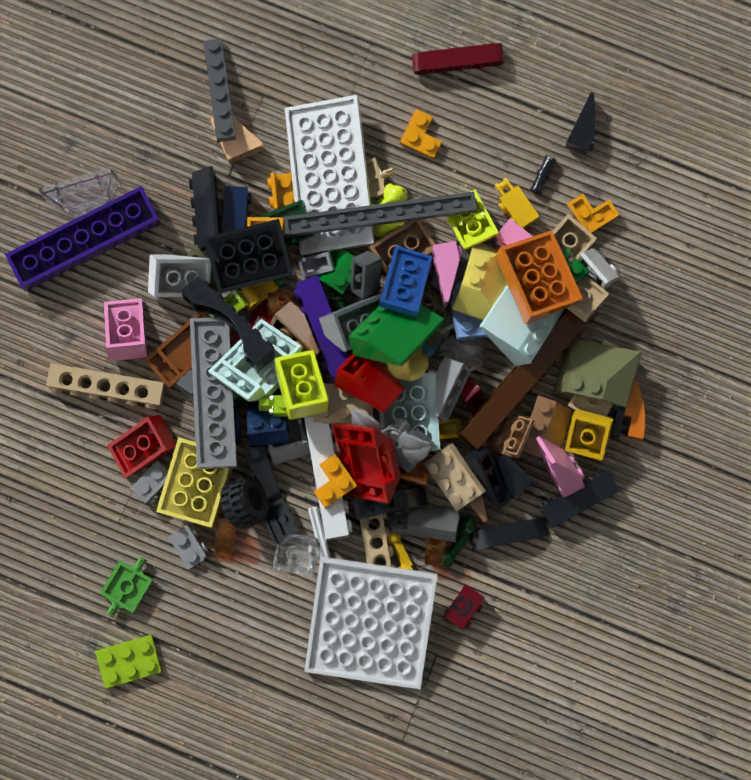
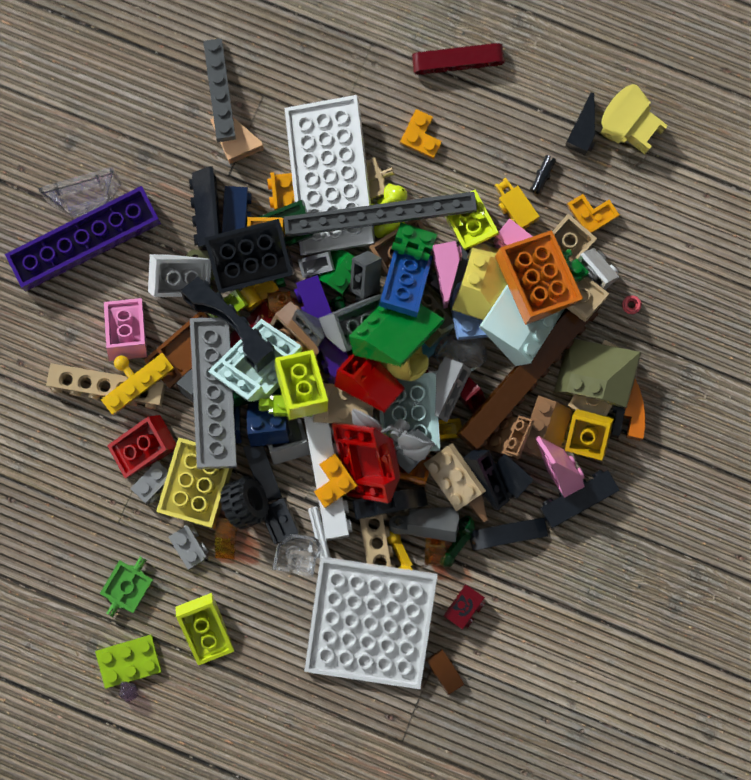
none -> yellow plate [101,353,174,415]
none -> clear purple plate [119,681,139,702]
none -> neon yellow slope [176,593,234,666]
none -> dark grey slope [292,309,324,347]
none -> green plate [391,222,437,261]
none -> reddish brown slope [426,649,465,695]
none -> light yellow piece [600,84,668,154]
none -> coral plate [622,295,641,315]

